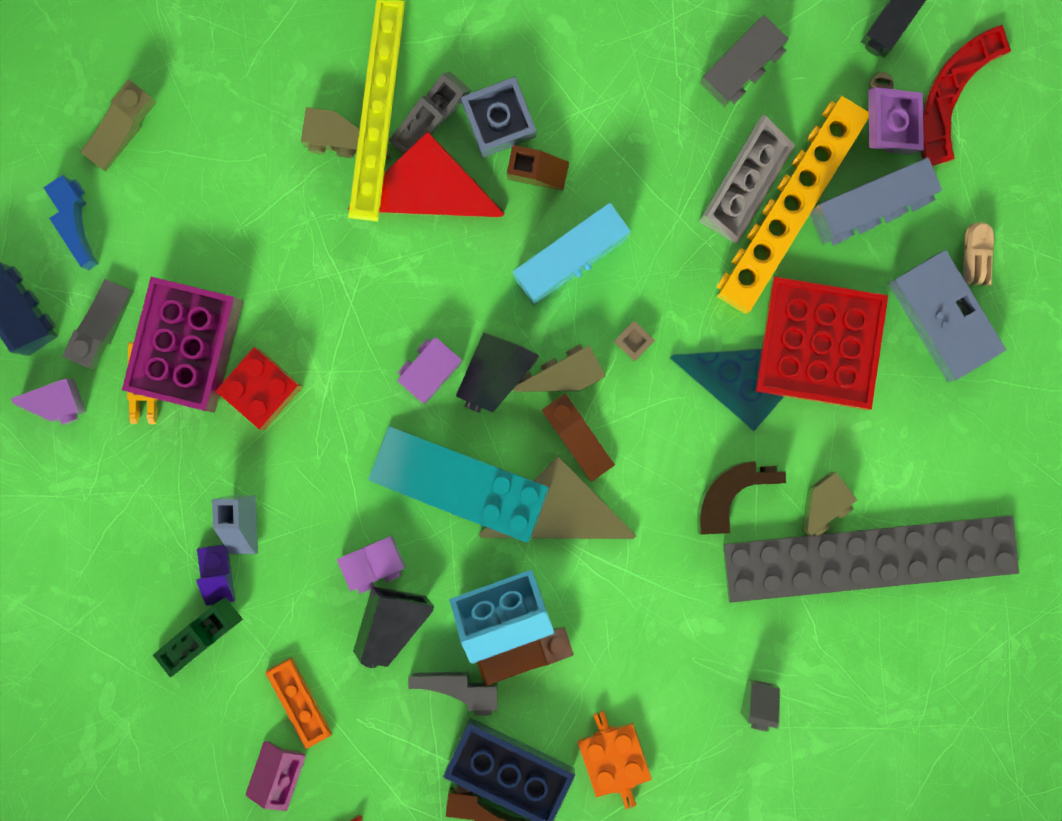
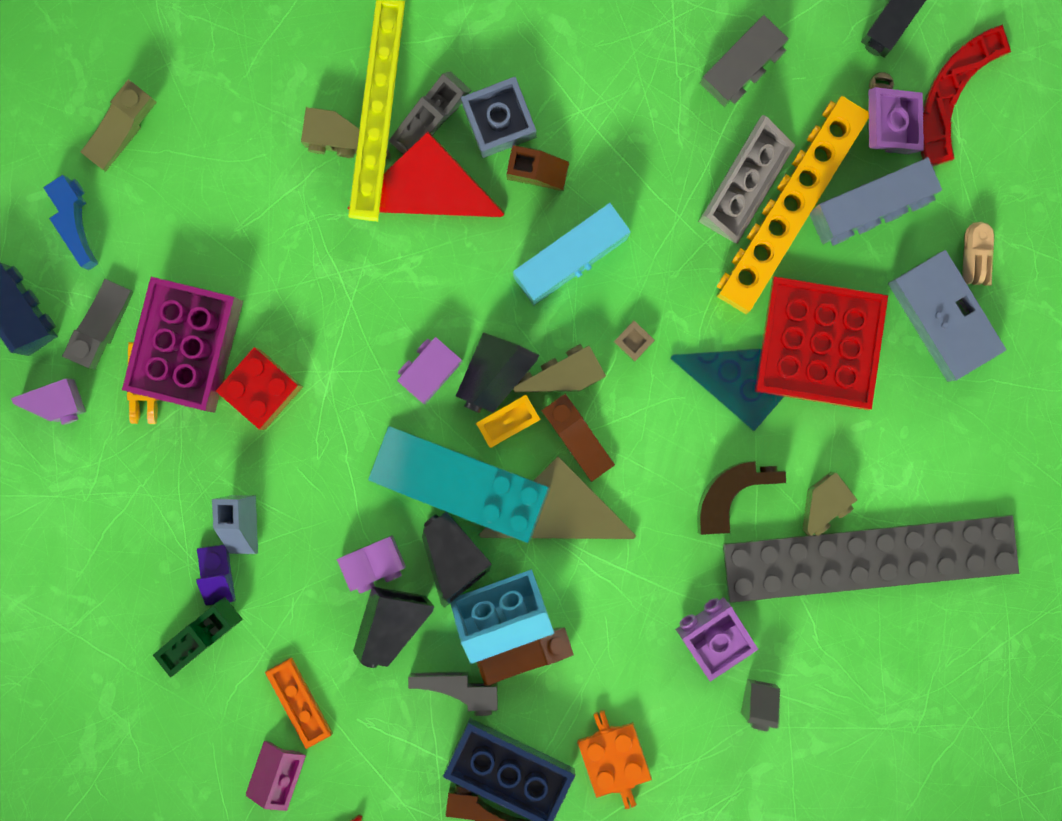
none -> black slope [422,512,492,608]
none -> yellow plate [476,395,541,448]
none -> medium lavender plate [675,597,759,682]

